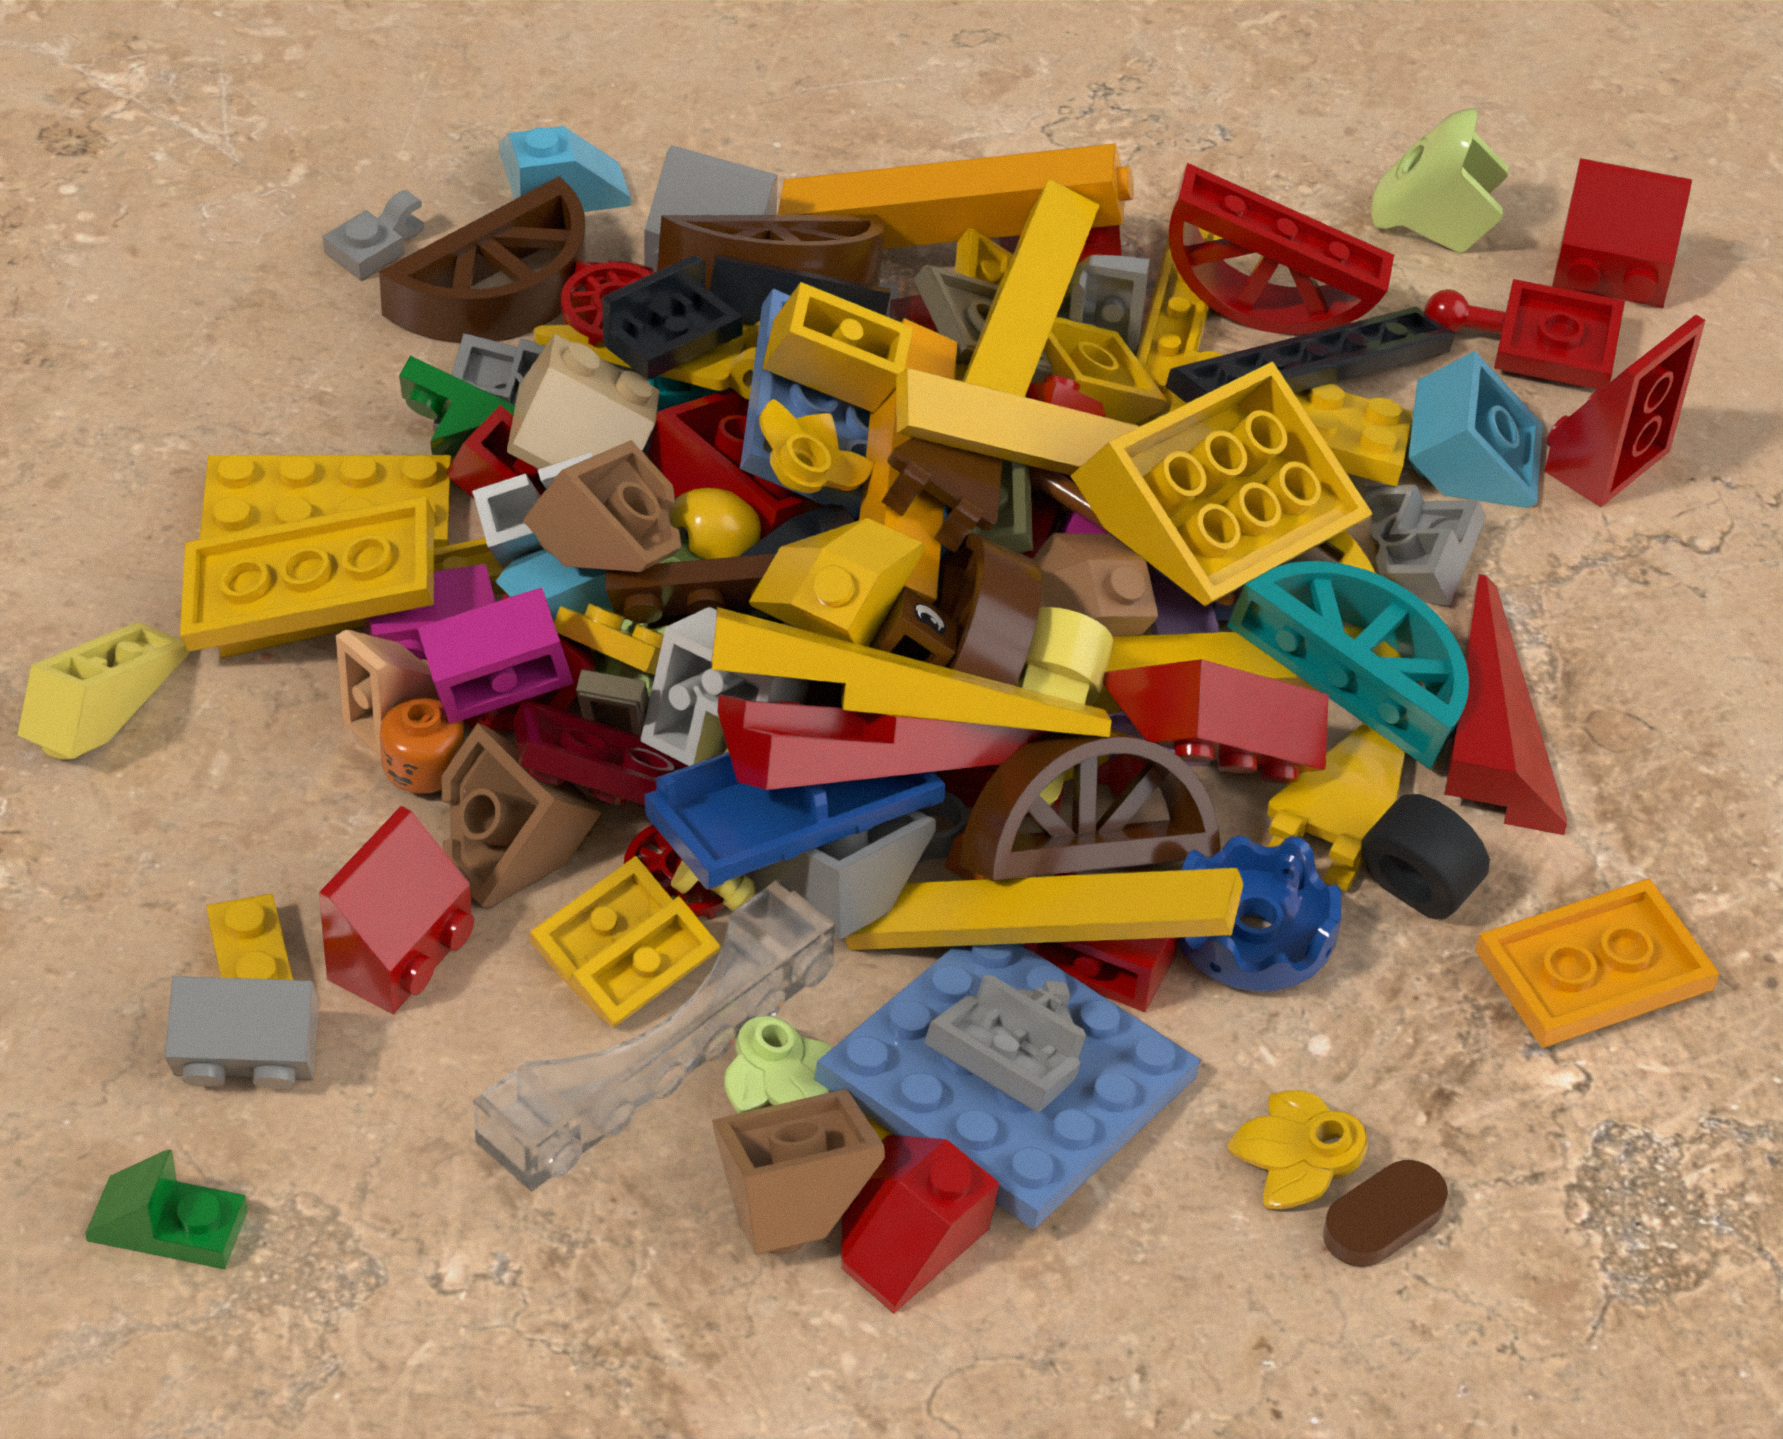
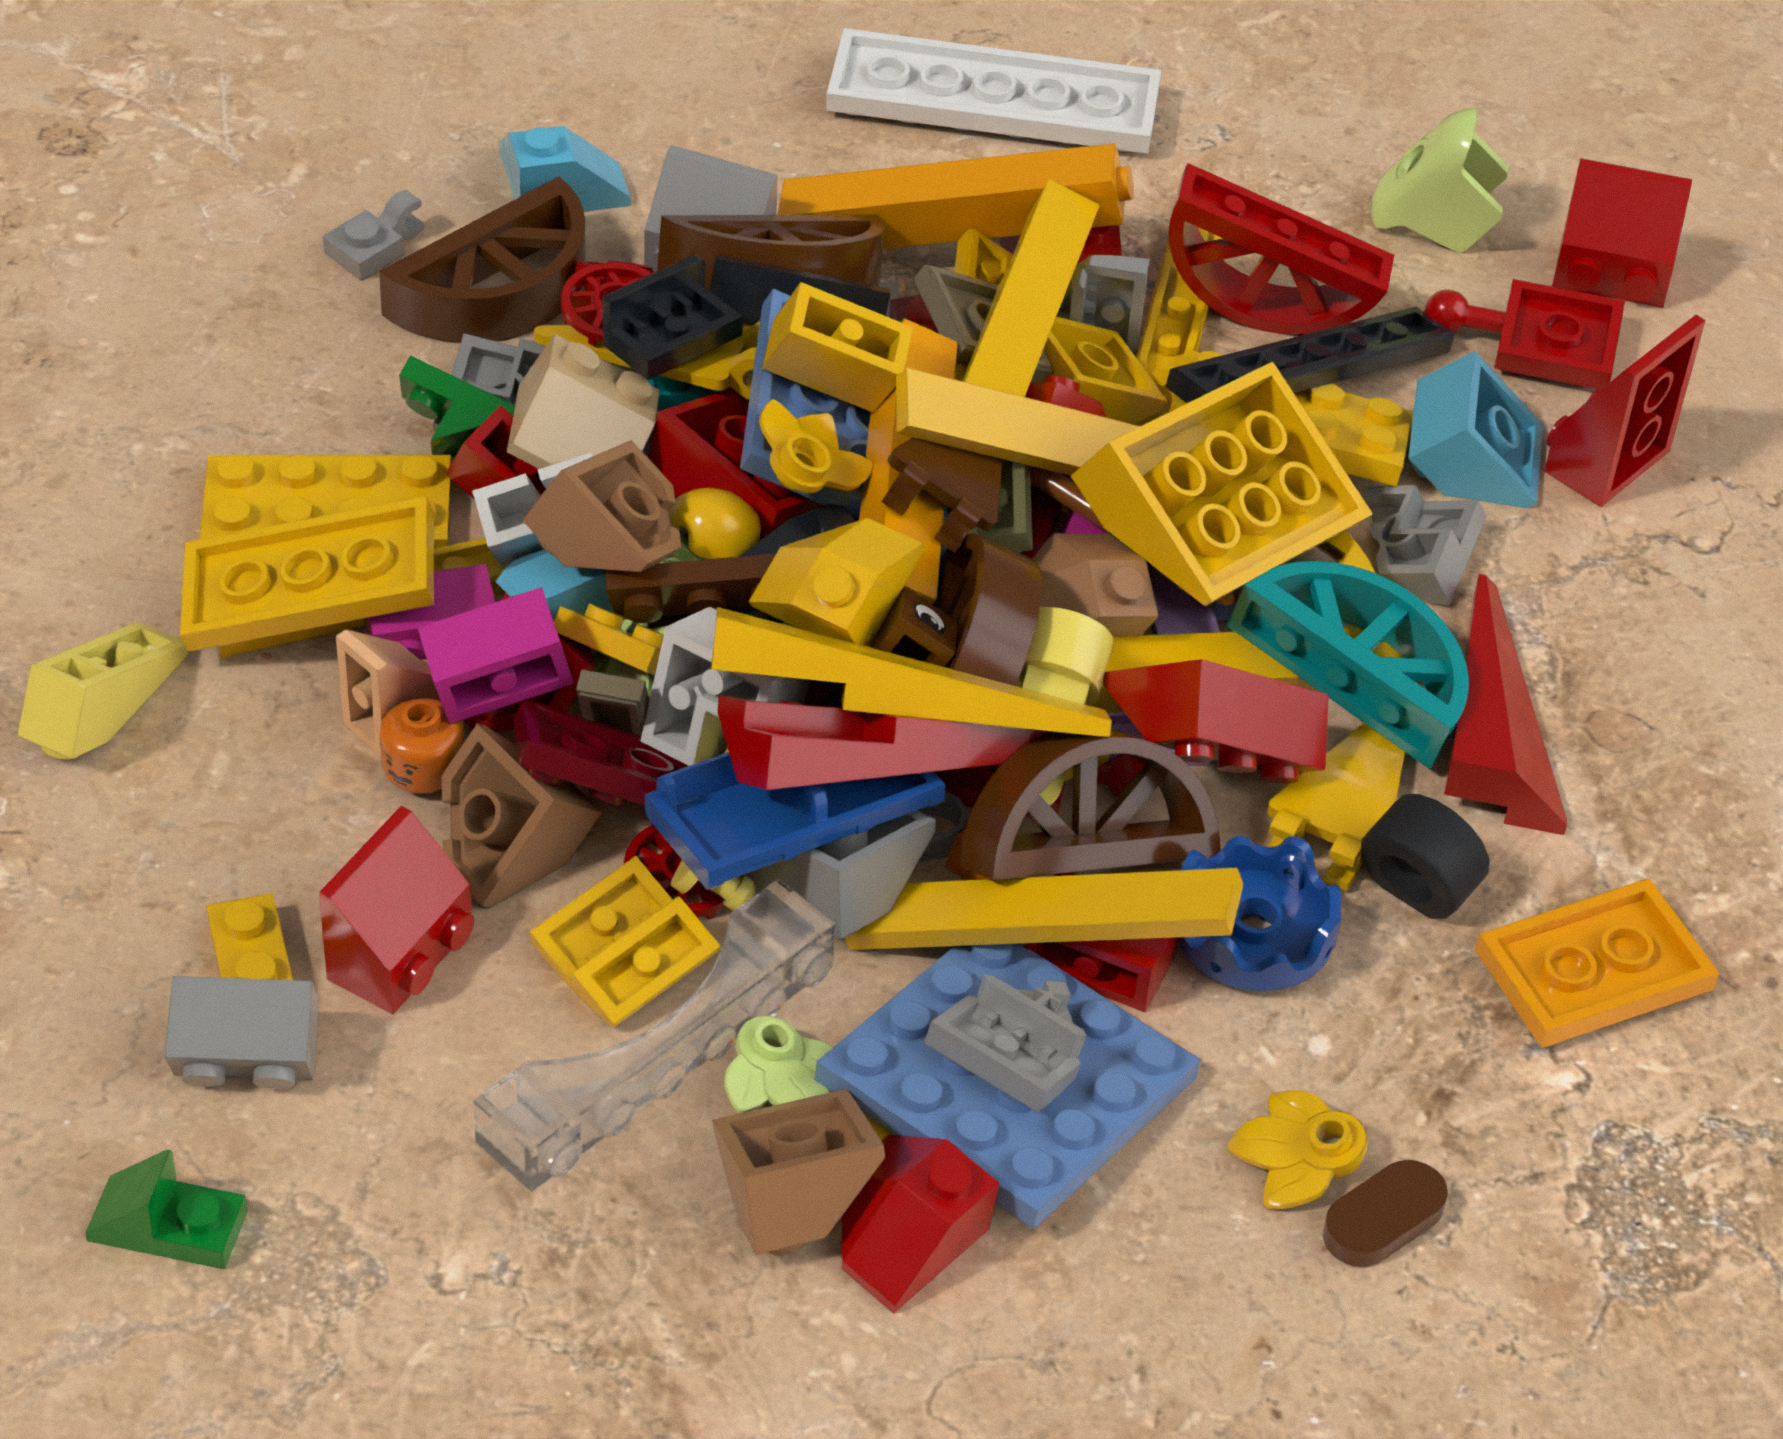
none -> white plate [826,28,1161,154]

